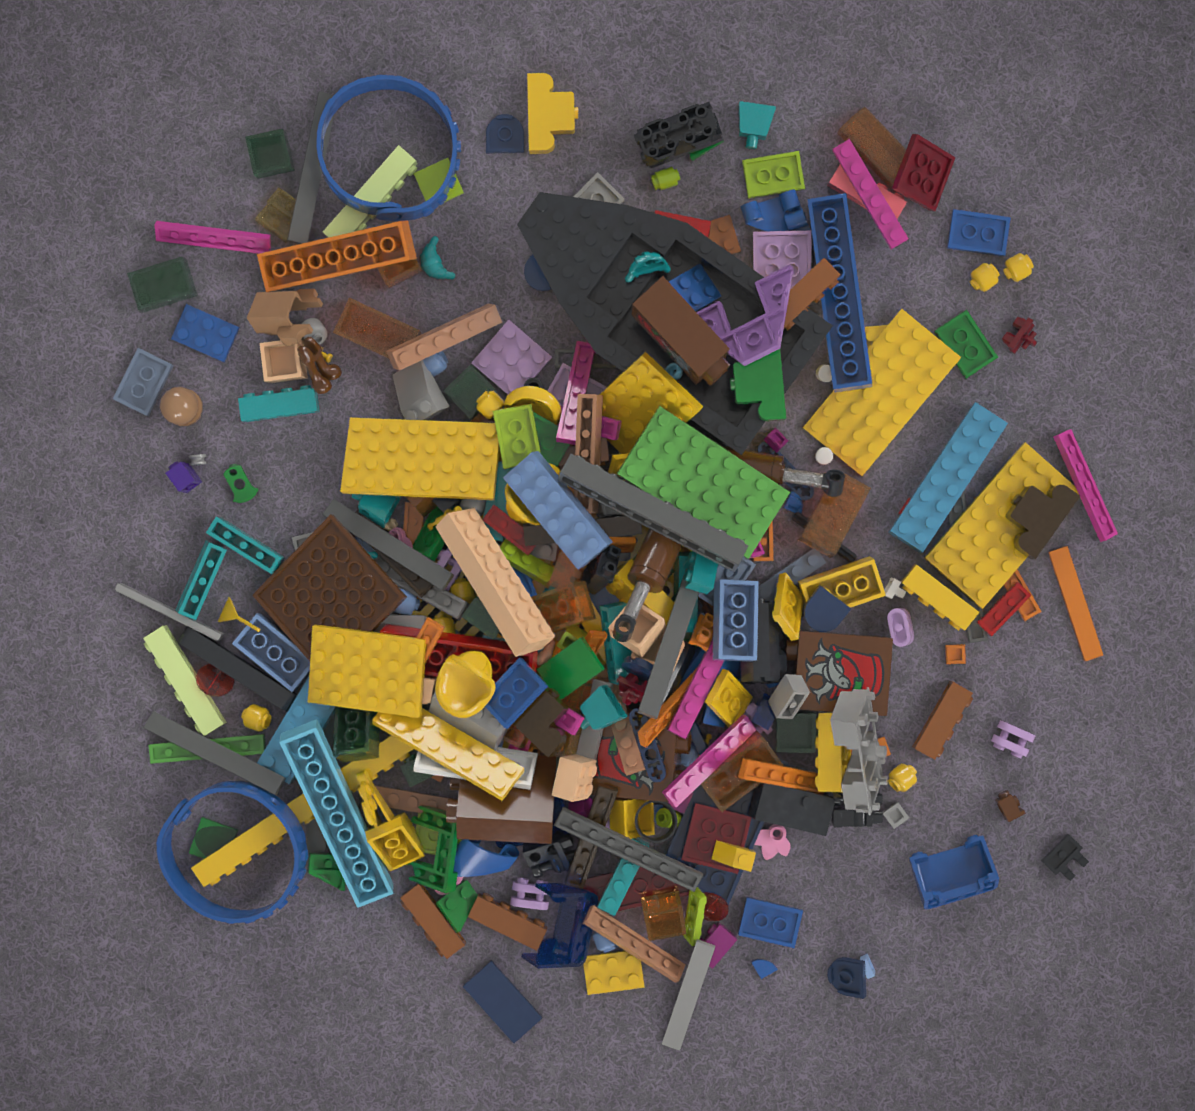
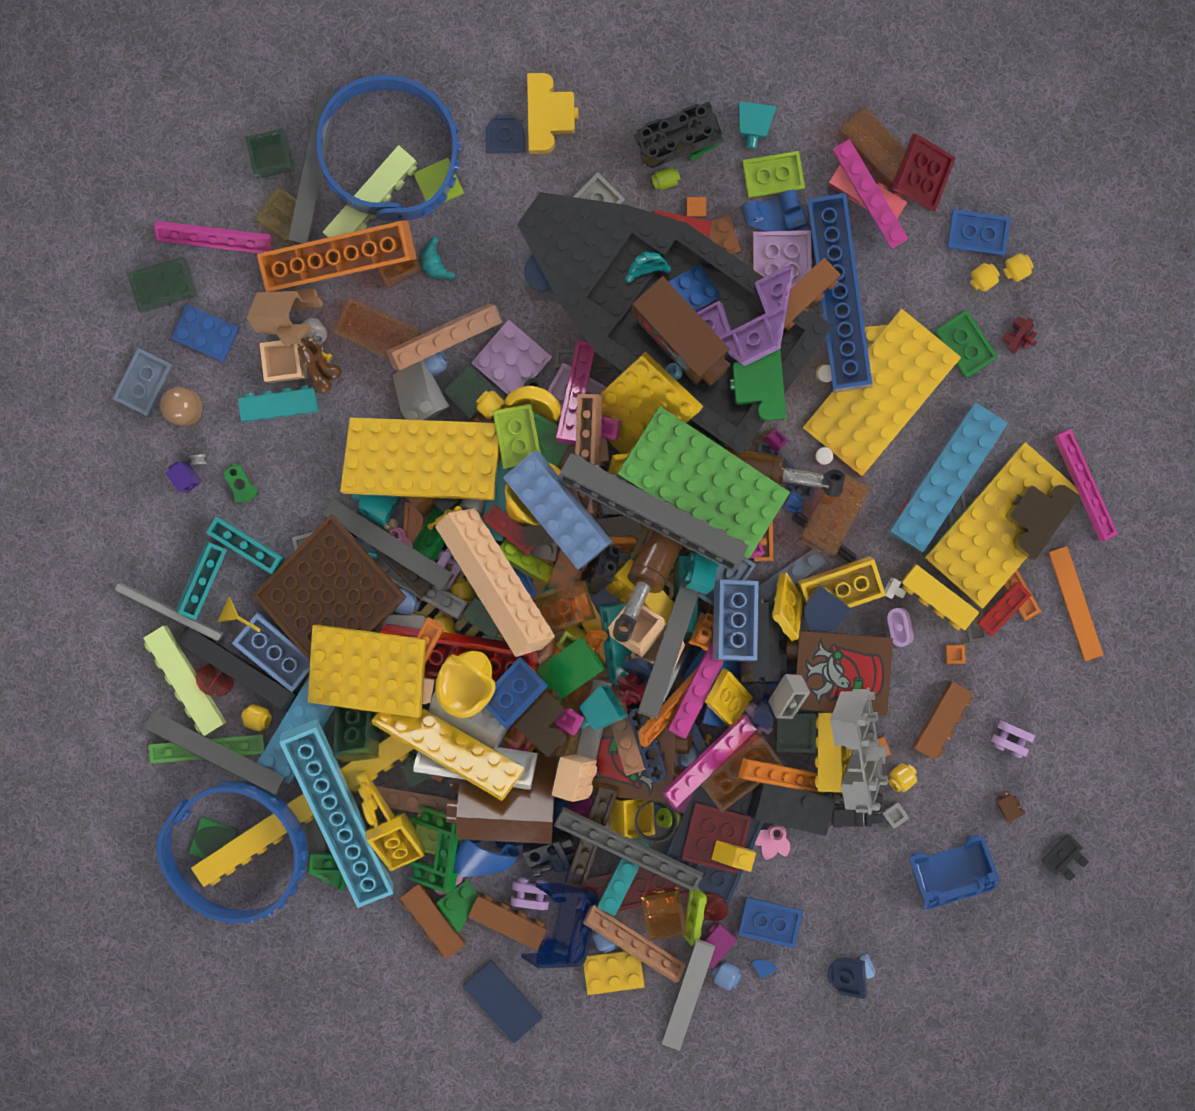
none -> orange tile [687,197,706,217]
none -> medium blue head [712,962,742,990]

